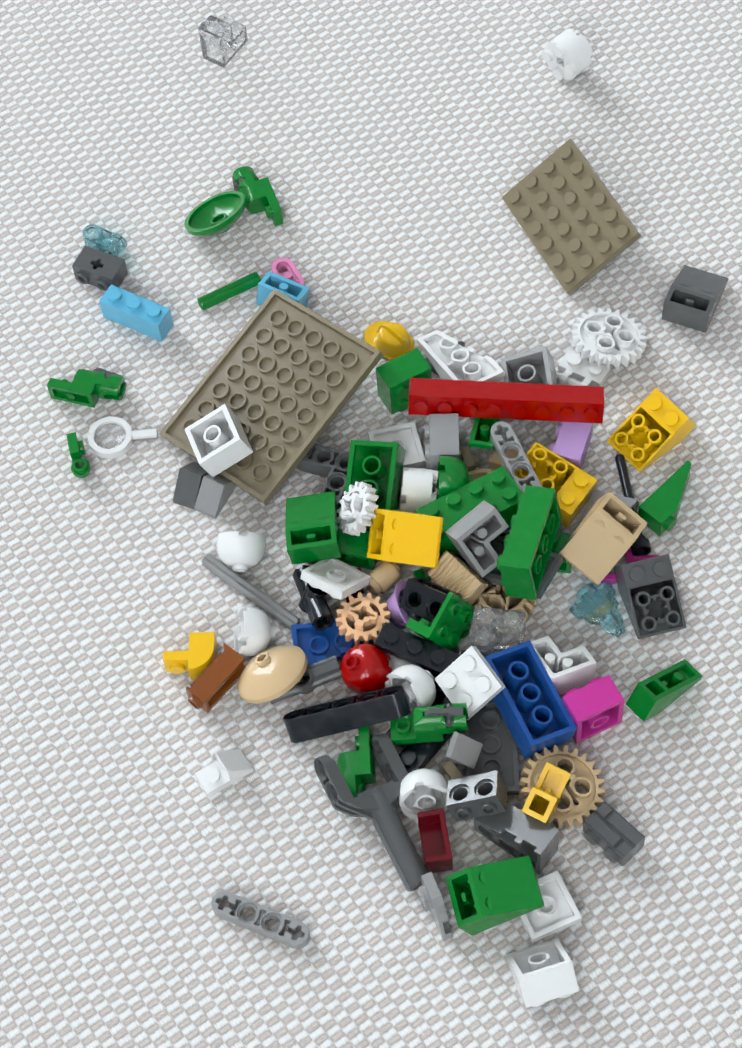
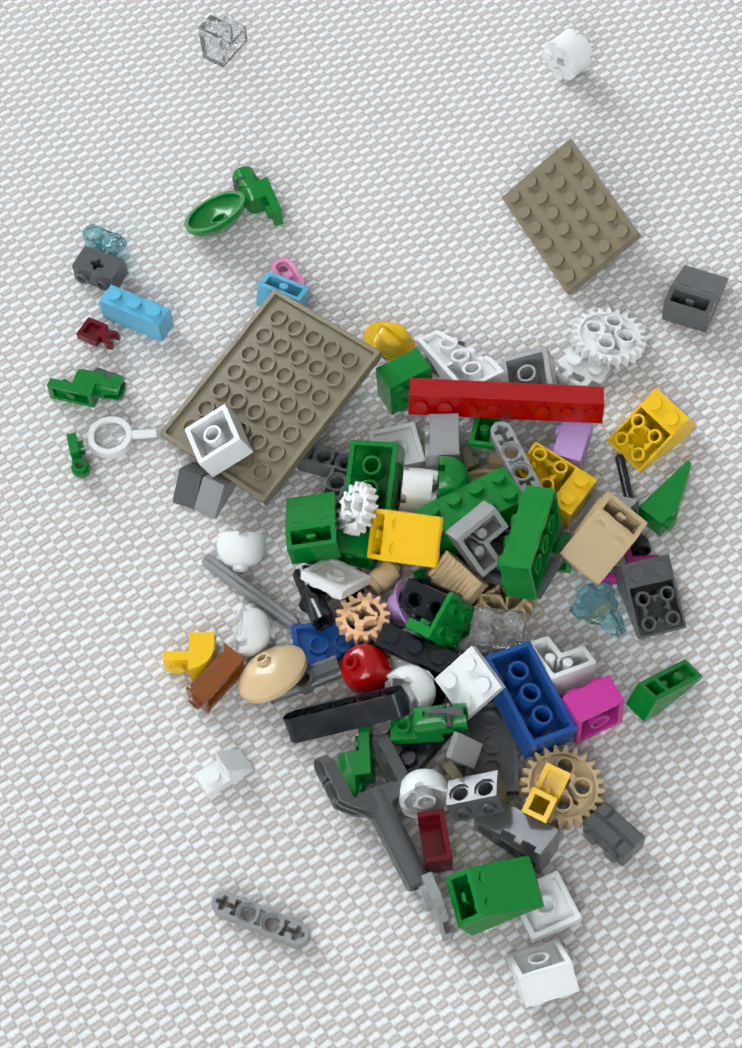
green axle [197,272,261,310] -> none
none -> dark red plate [76,317,121,350]

